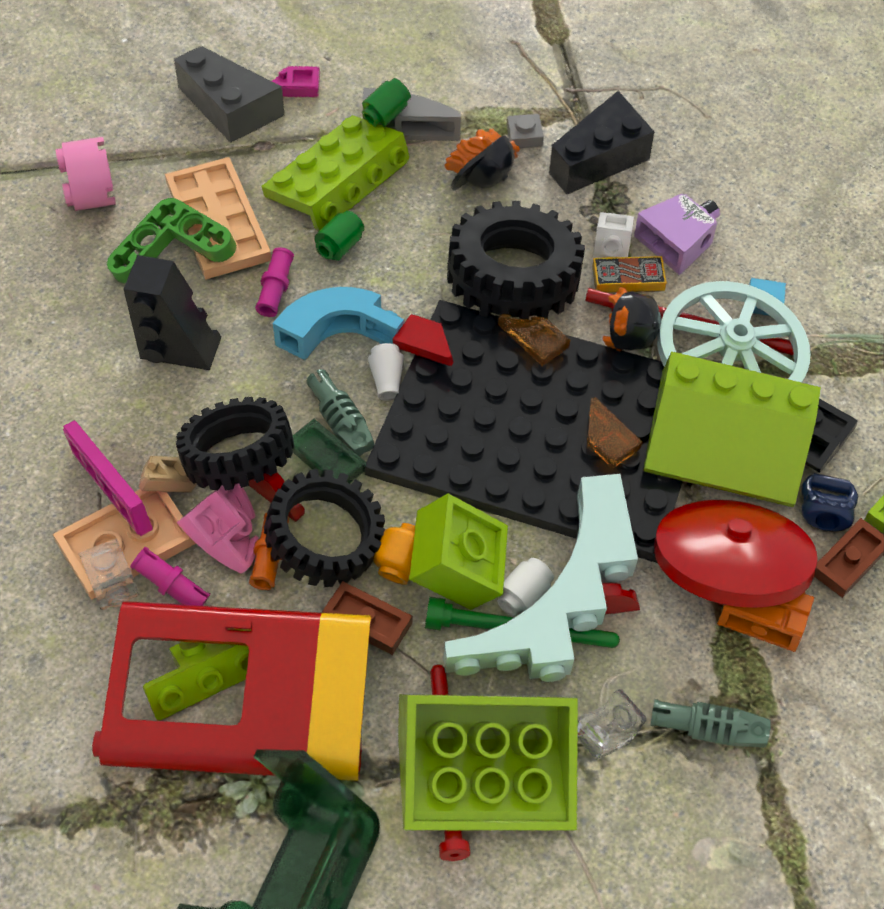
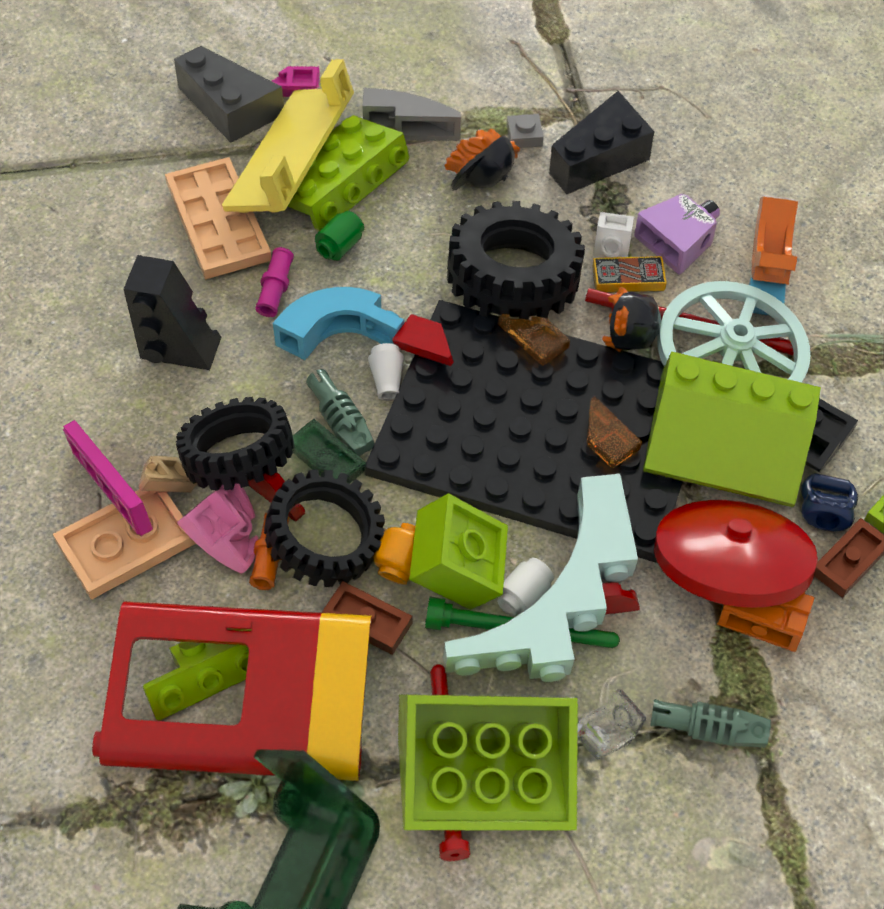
bright pink brick [55,136,116,211] -> none
clear bracket [79,538,138,610] -> none
bright green beam [107,198,237,283] -> none
dark pink pin [130,546,211,606] -> none
green brick [362,78,411,127] -> none
none -> light yellow bracket [222,59,354,213]
none -> orange arch [752,196,798,285]

